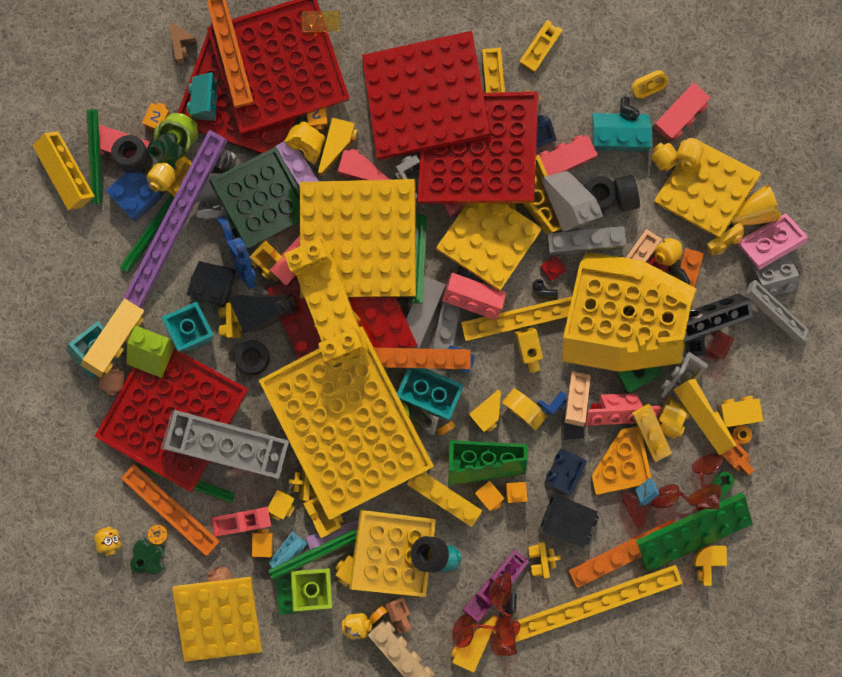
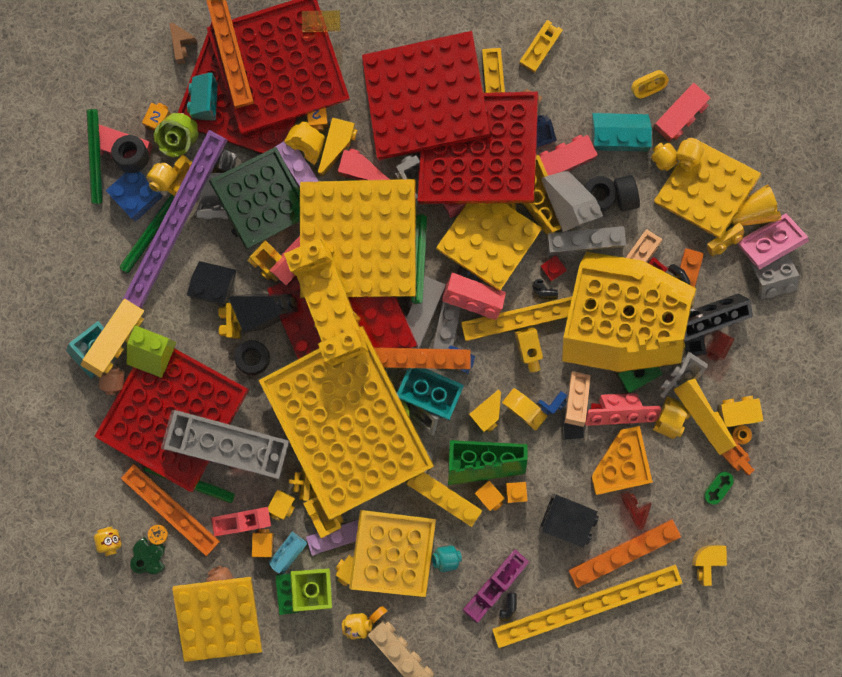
yellow brick [32,131,95,211] -> none
dark green plate [148,133,186,171] -> none
teal slope [161,302,214,352] -> none
blue wing [217,216,256,289] -> none
green axle [268,530,357,580] -> none
nougat plate [385,596,412,634] -> none
black tyre [411,536,449,573] -> none
light orange tile [436,420,455,436] -> none
yellow slope [450,614,498,672] -> none
clear red plant [452,572,520,656] -> none
yellow hips [528,541,561,578] -> none
dark blue bracket [544,449,587,496] -> none
black arm [620,96,640,120] -> none
yellow plate [632,404,672,463] -> none
dark azure tile [635,478,659,505] -> none
green plate [636,492,753,572] -> none
clear red plant [649,453,723,512] -> none
yellow head [654,238,683,266] -> none
light grey plate [746,280,808,345] -> none

